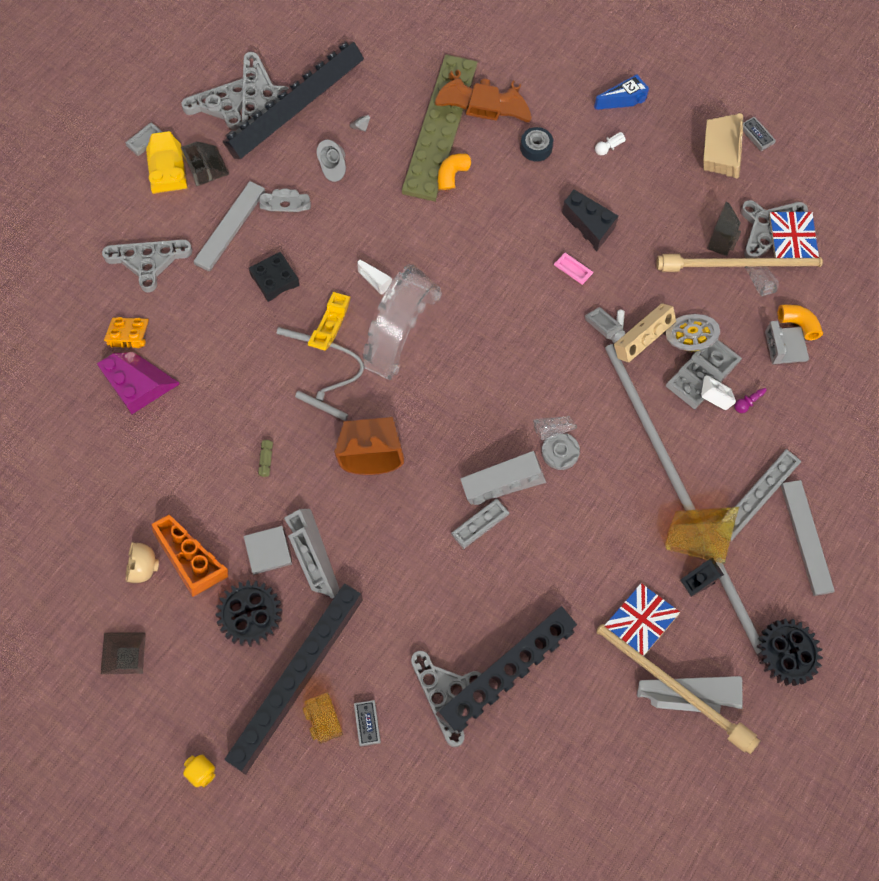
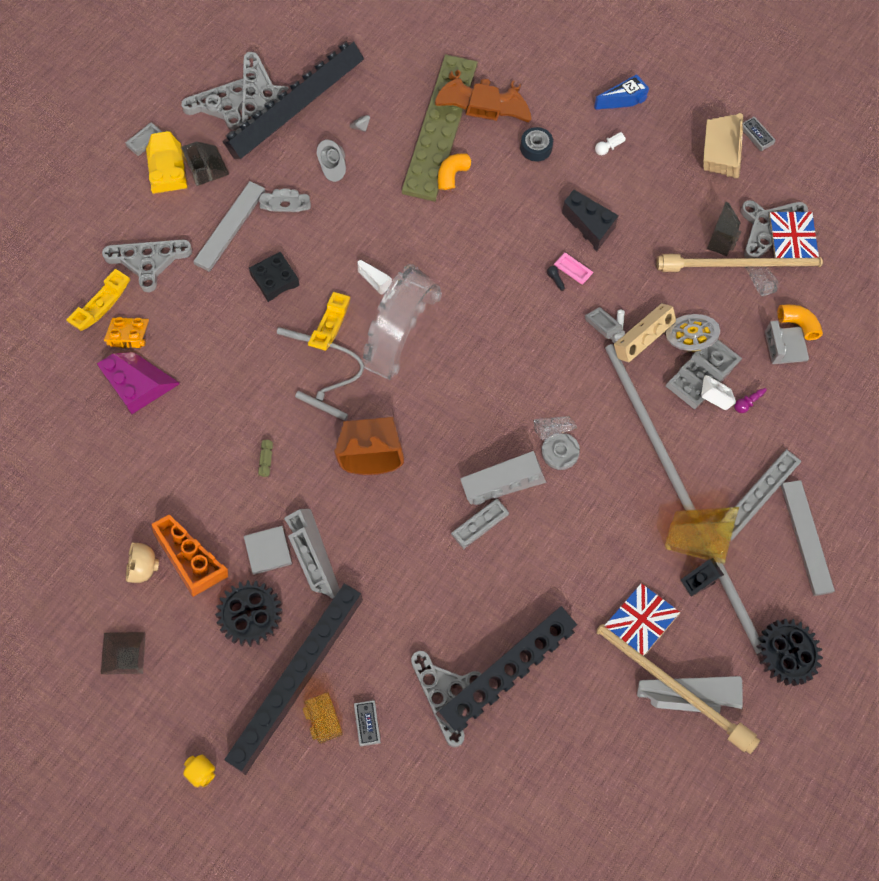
none -> yellow slope [66,269,130,331]
none -> black piece [547,265,566,291]

